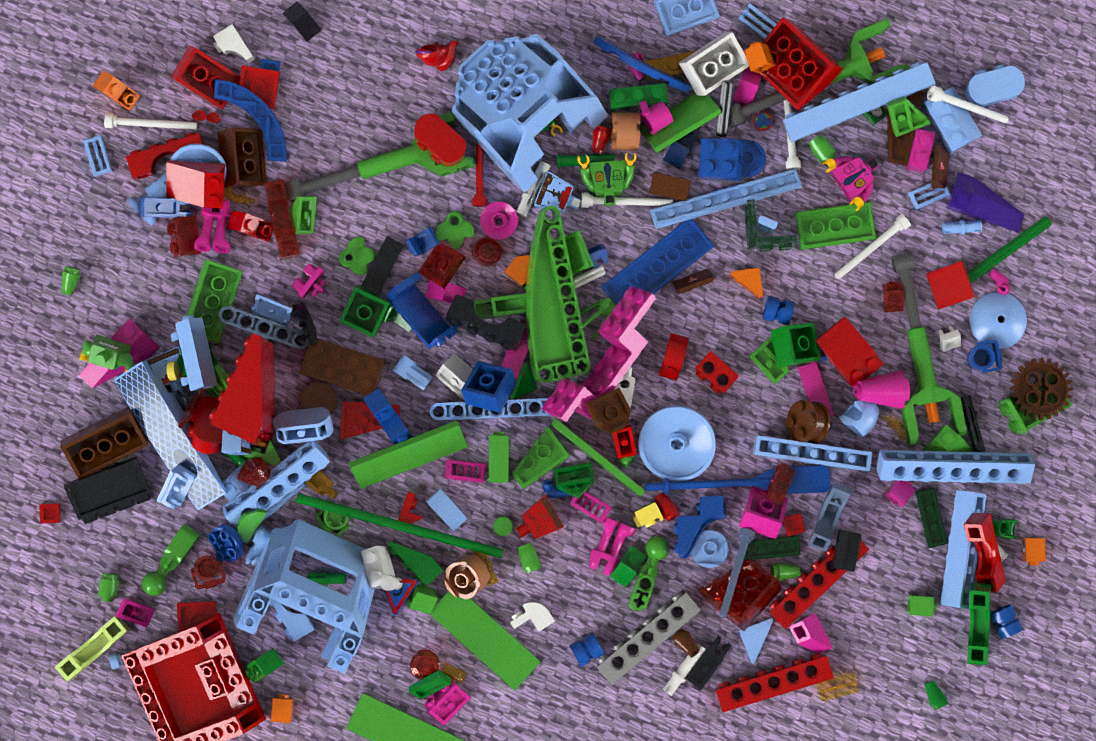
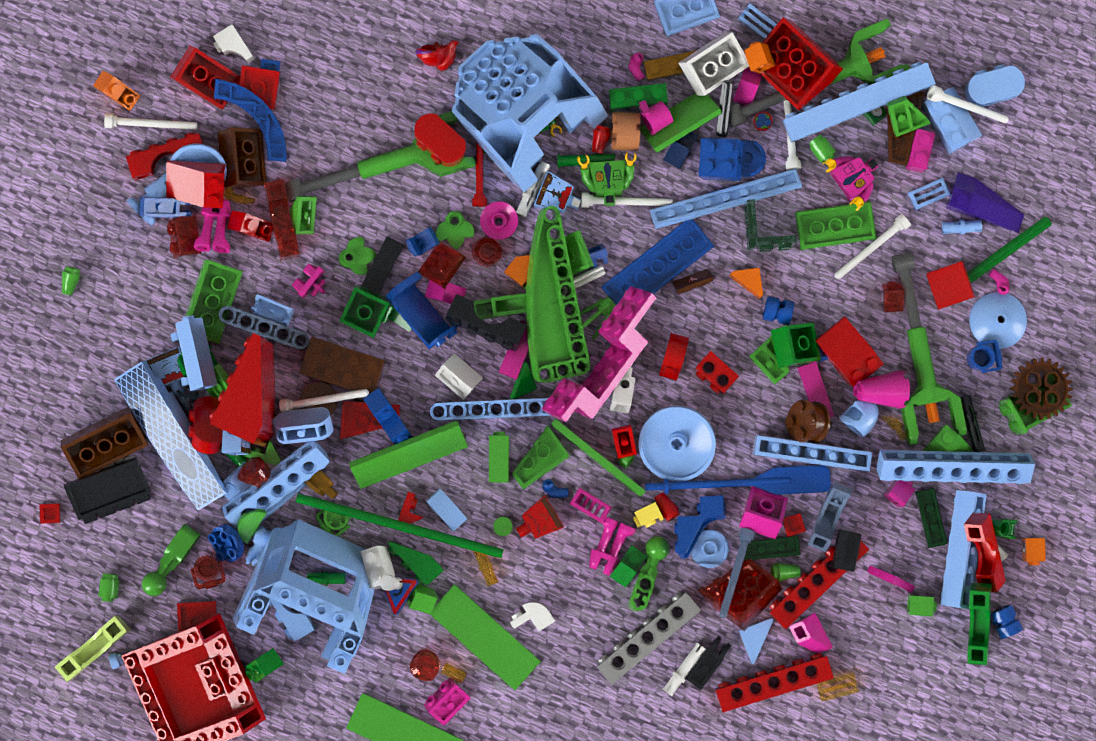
dark pink wedge [79,319,160,388] -> none
bright green torso [79,334,135,373] -> none
light blue tile [83,135,113,177] -> none
dark pink slope [115,597,155,627] -> none
light blue hinge [156,464,196,509] -> none
light yellow tile [167,361,179,381] -> none
clear red piece [178,388,205,428] -> none
red piece [191,110,221,124] -> none
orange brick [271,694,294,723] -> none
black slope [283,1,321,42] -> none
black hinge [292,302,318,346] -> none
light blue piece [393,355,433,391] -> none
green tile [409,670,451,700] -> none
dark pink slope [444,459,486,483] -> none
nougat brick [444,554,491,599] -> none
blue brick [461,361,516,413] -> none
bright green piece [517,543,541,573] -> none
green slope [553,463,595,498] -> none
blue wheel [569,632,605,667] -> none
reddish brown tile [585,388,630,433] -> none
blue tile [594,36,691,93] -> none
reddish brown hinge [649,172,691,201] -> none
reddish brown cone [672,629,700,657] -> none
light blue tile [755,215,778,234] -> none
clear red bracket [764,463,796,505] -> none
green cone [924,680,948,710] -> none
reddish brown slope [931,145,949,189] -> none
white tile [939,326,961,352] -> none
none -> white piece [279,389,369,413]
none -> dark pink tile [867,565,915,593]

